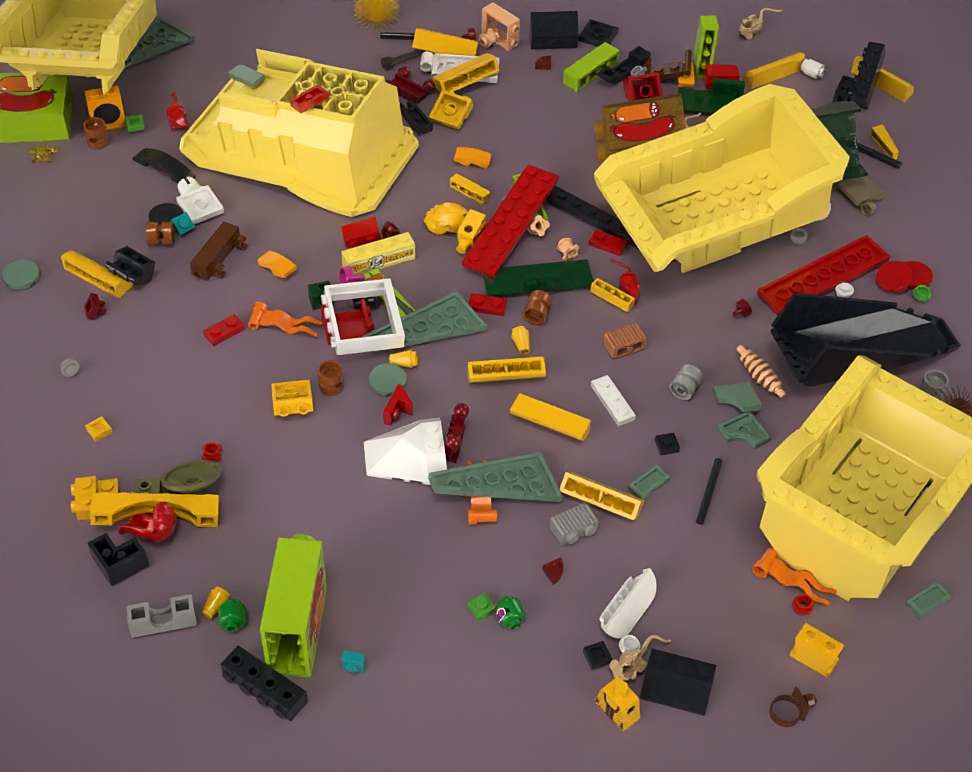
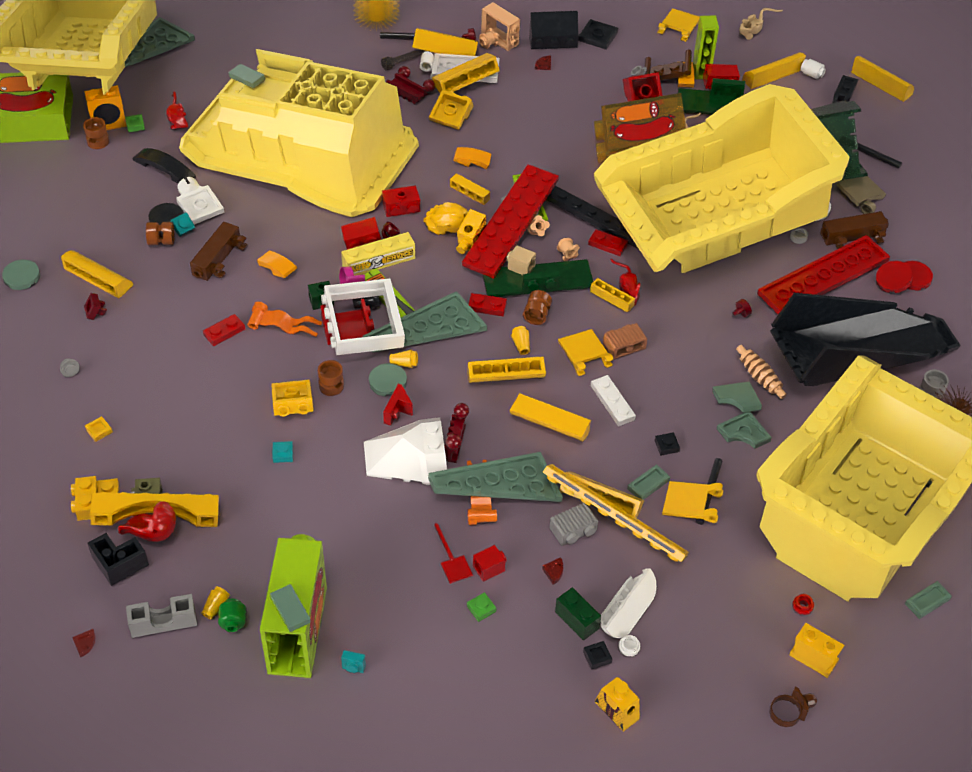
clear yellow animal [28,141,58,163] -> none
black brick [105,246,155,286] -> none
olive dish [160,460,222,494] -> none
red plate [201,442,222,461] -> none
black brick [221,645,308,721] -> none
red plate [289,85,329,114] -> none
black hinge [400,100,433,135] -> none
green head [494,595,526,629] -> none
lime brick [563,42,620,92] -> none
black slope [597,46,651,83] -> none
tan animal [609,634,671,681] -> none
black slope [640,648,717,716] -> none
light grey wheel [669,364,703,400] -> none
orange flag [752,548,837,606] -> none
white plate [835,282,854,298] -> none
black brick [849,42,885,109] -> none
yellow piece [869,124,899,160] -> none
bright green plate [913,285,931,302] -> none
none -> clear red tile [72,629,95,658]
none -> sand green tile [270,584,311,632]
none -> teal plate [272,441,293,463]
none -> red brick [382,185,421,217]
none -> red piece [434,523,473,584]
none -> red brick [473,545,507,582]
none -> tan brick [507,246,536,275]
none -> yellow plate [543,464,689,562]
none -> dark green brick [555,587,601,641]
none -> yellow flag [558,329,613,376]
none -> yellow flag [657,8,700,42]
none -> yellow flag [662,481,723,523]
none -> reddish brown brick [820,211,889,249]

